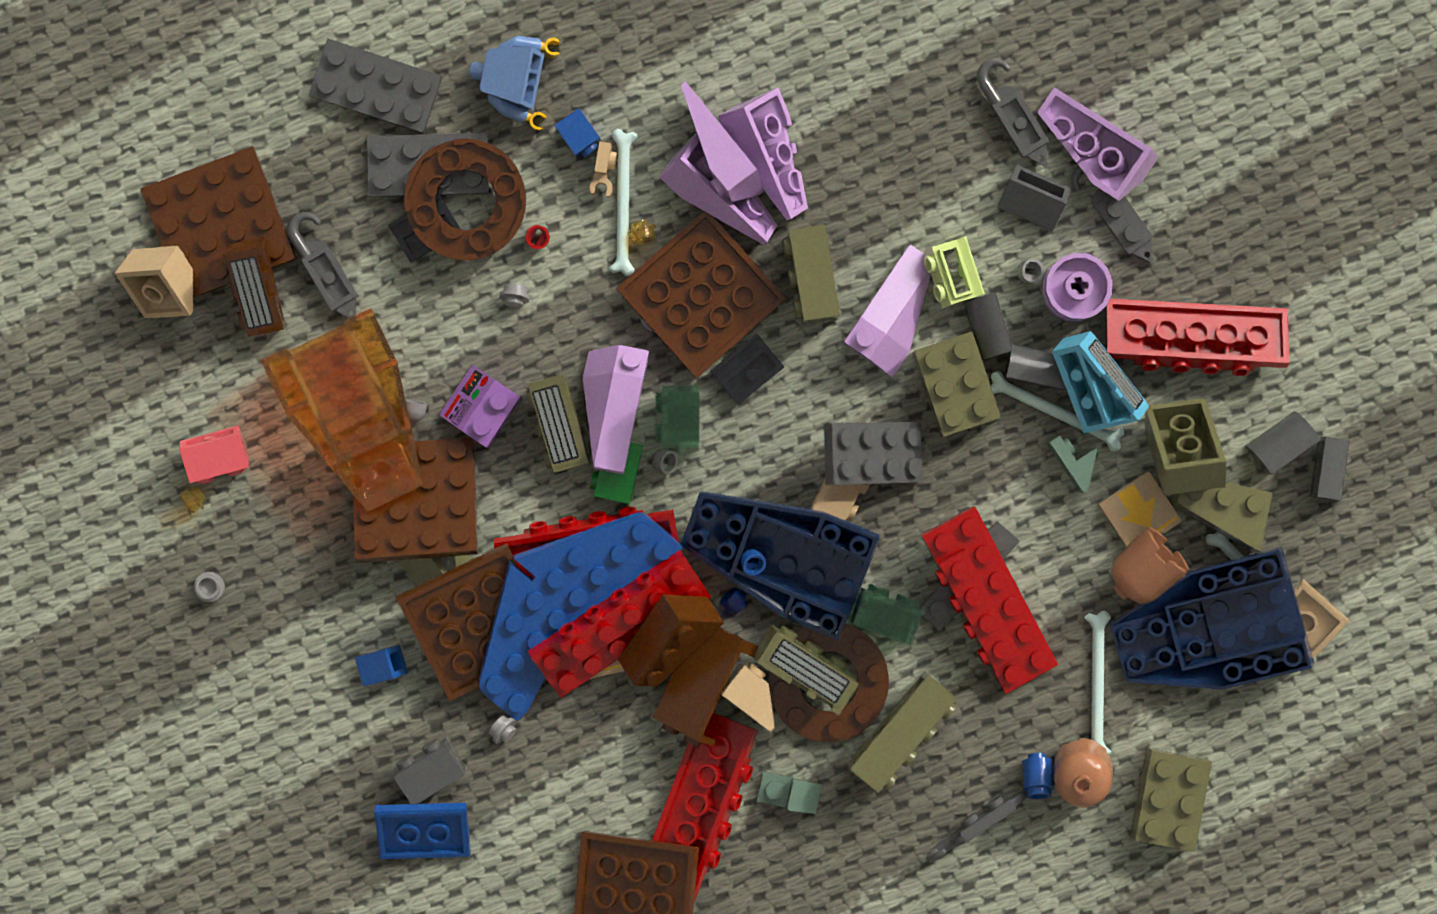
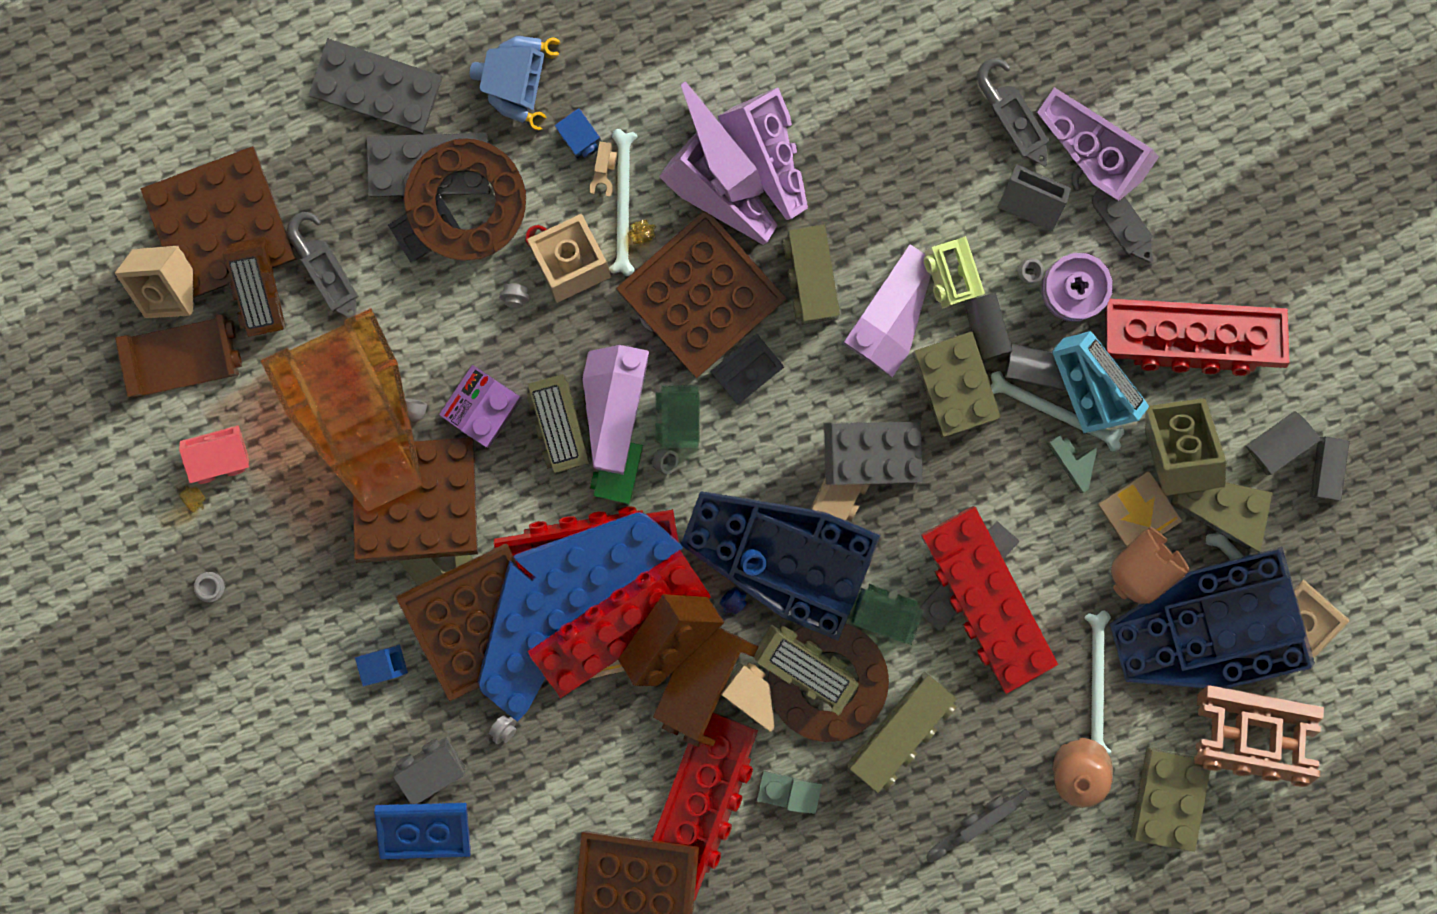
blue brick [1022,753,1054,799] -> none
none -> reddish brown panel [115,314,242,398]
none -> tan slope [527,213,611,303]
none -> nougat fence [1194,685,1324,787]

